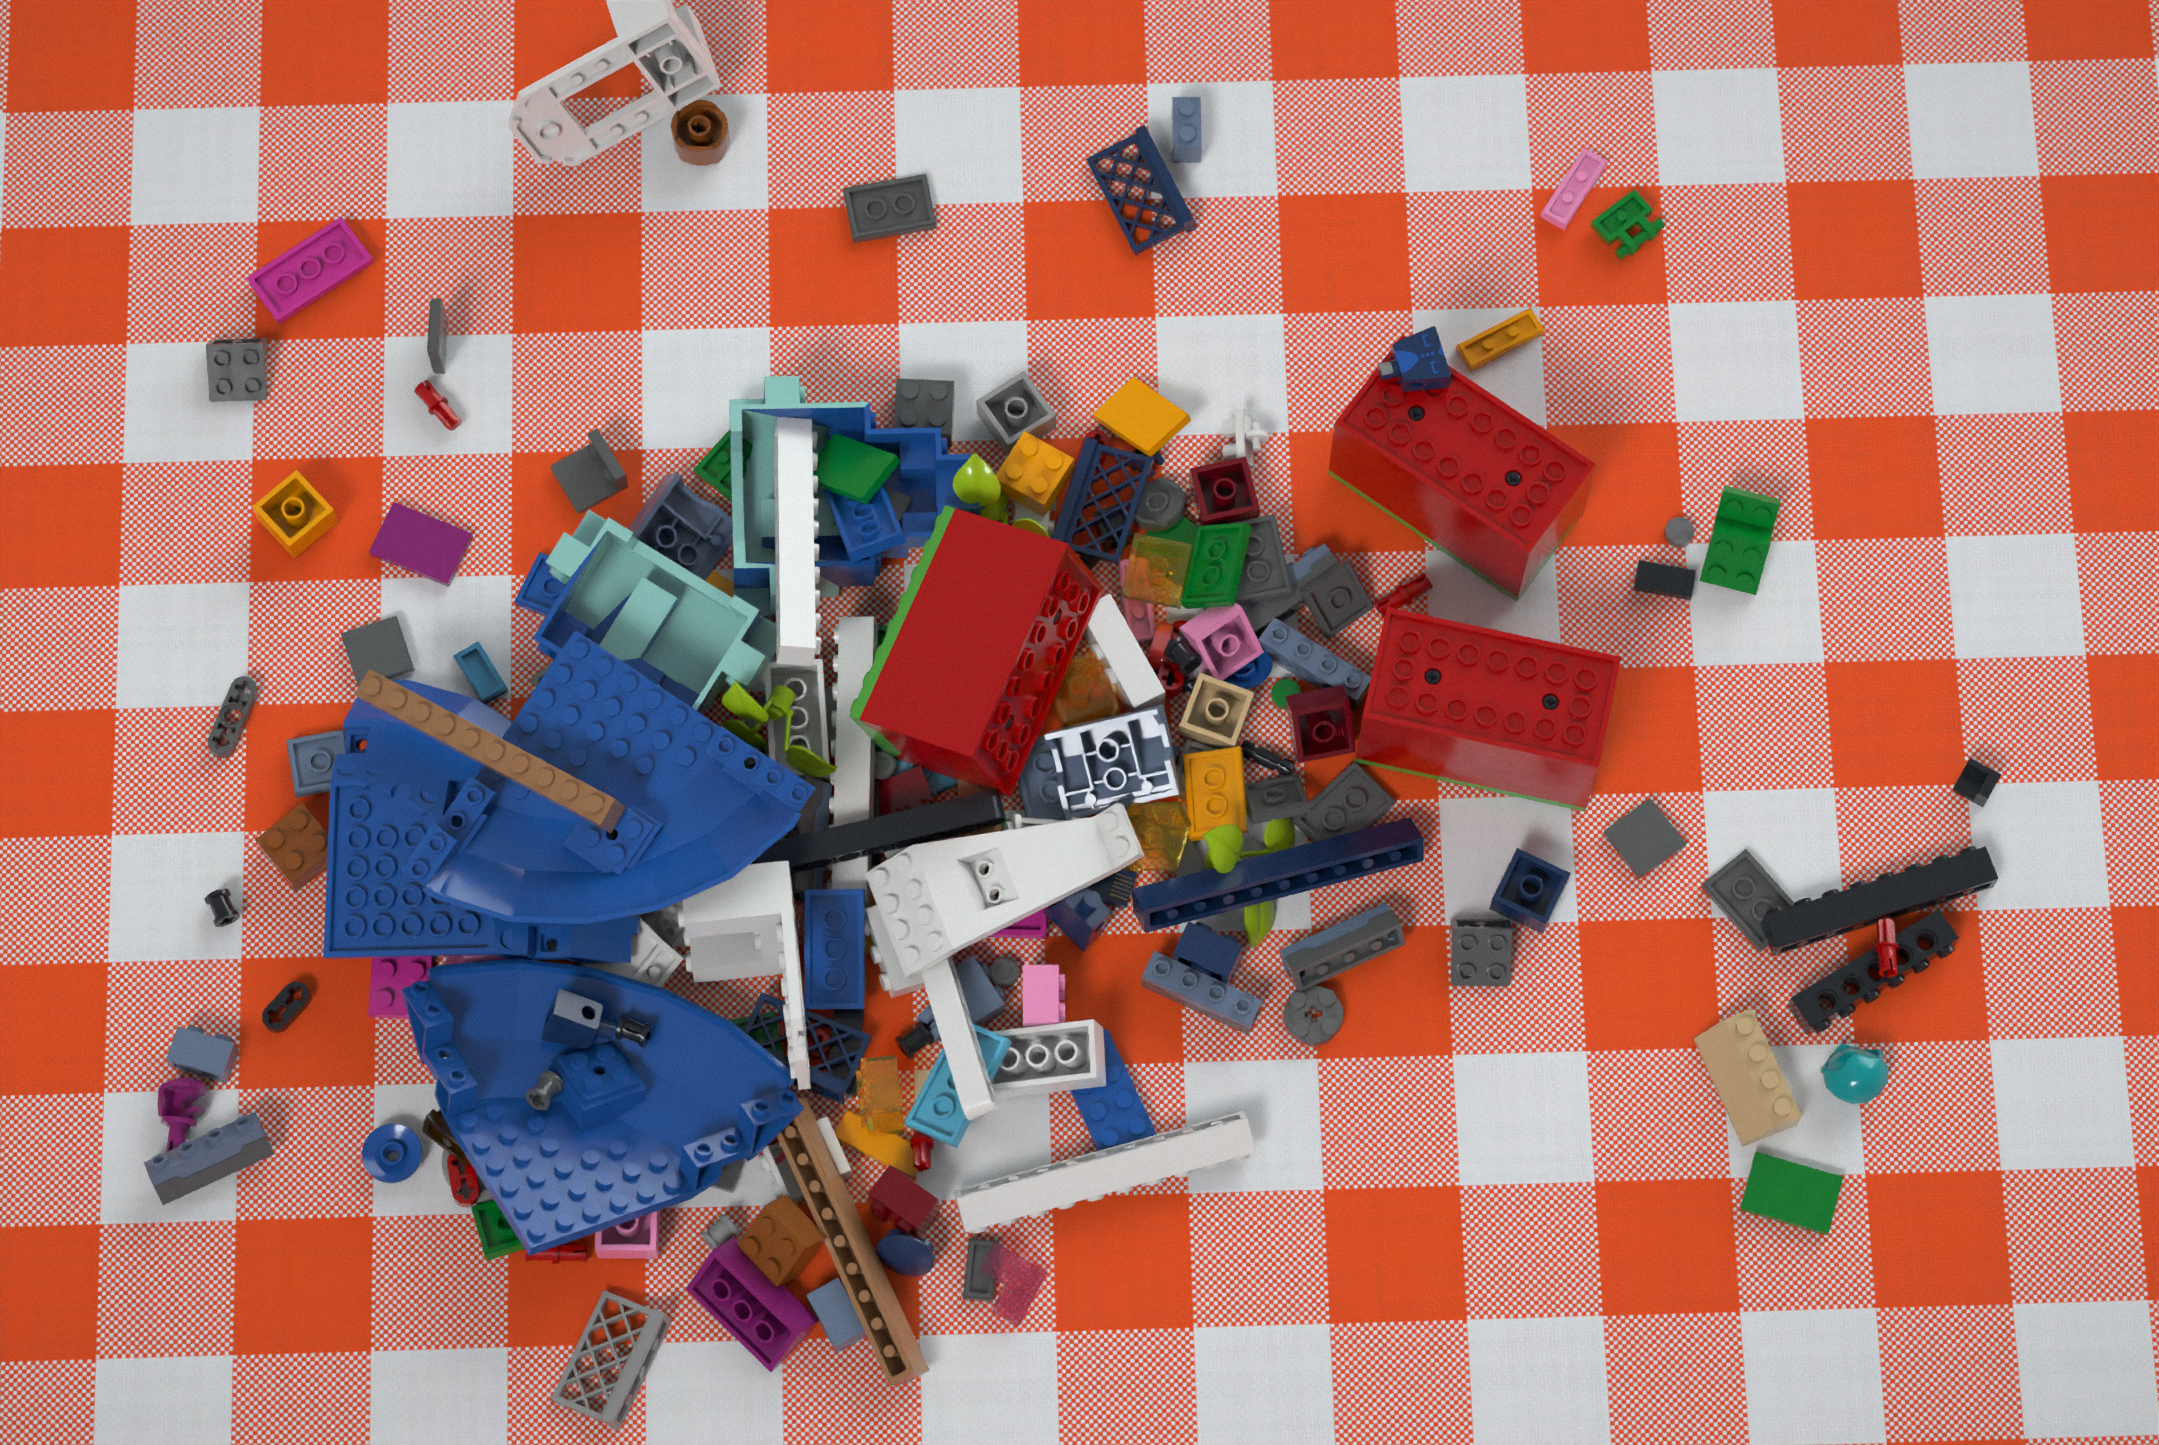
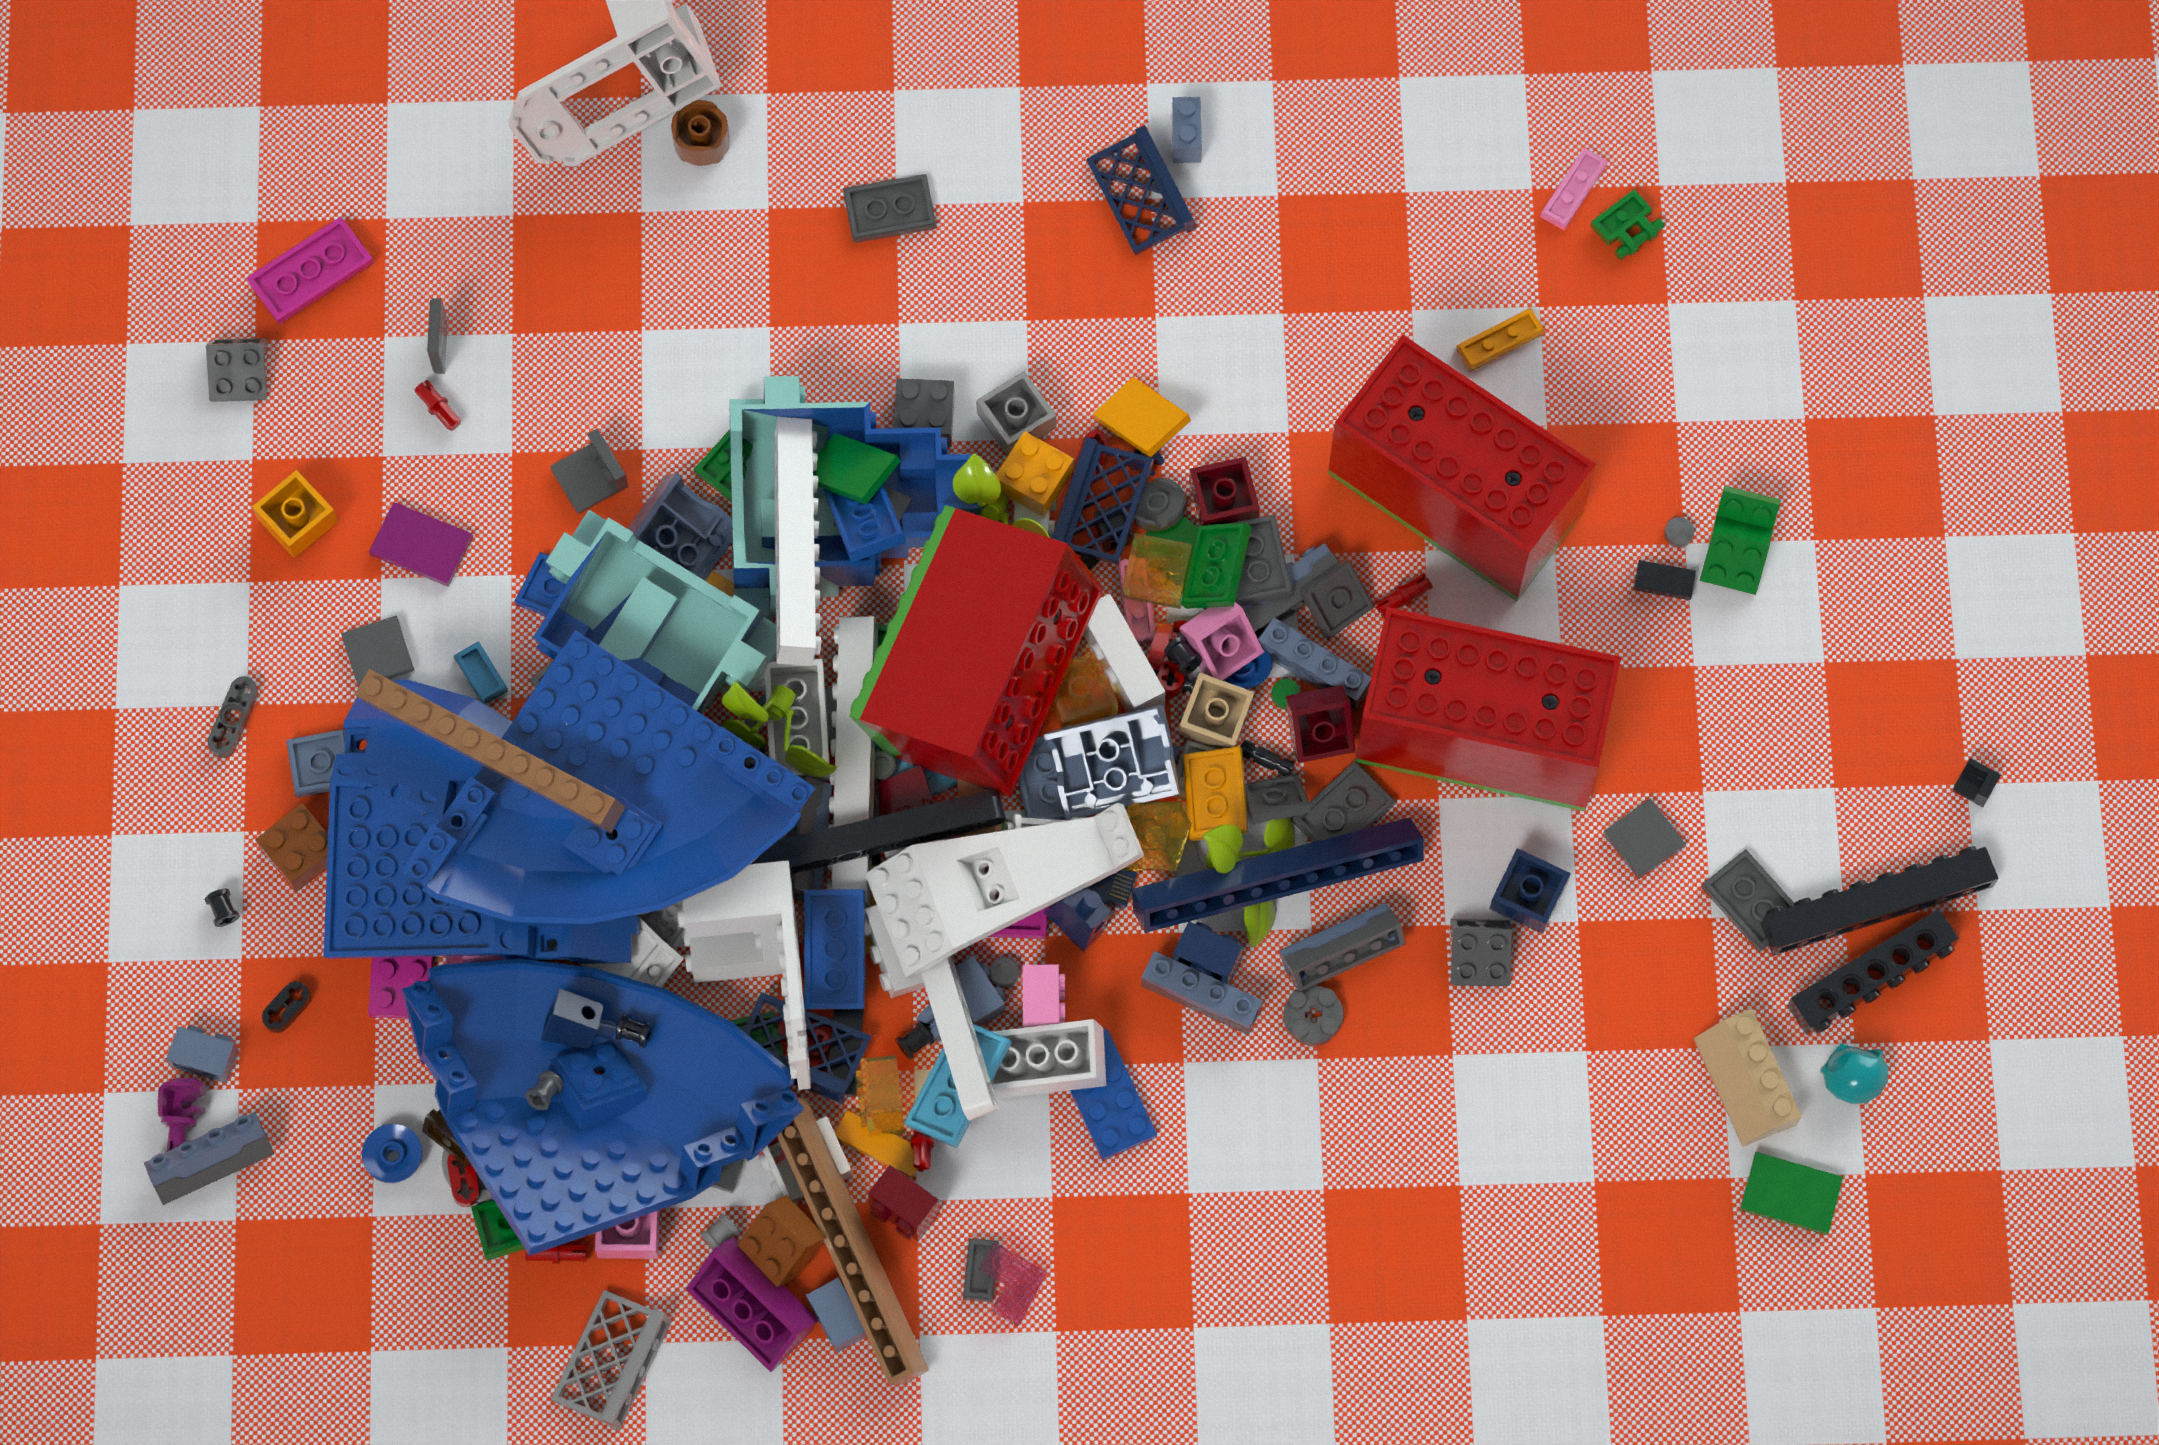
dark blue dish [877,1229,935,1277] -> none
white brick [953,1111,1256,1233] -> none
white hips [1222,409,1269,467] -> none
dark blue torso [1378,326,1451,392] -> none
red axle [1875,918,1899,977] -> none

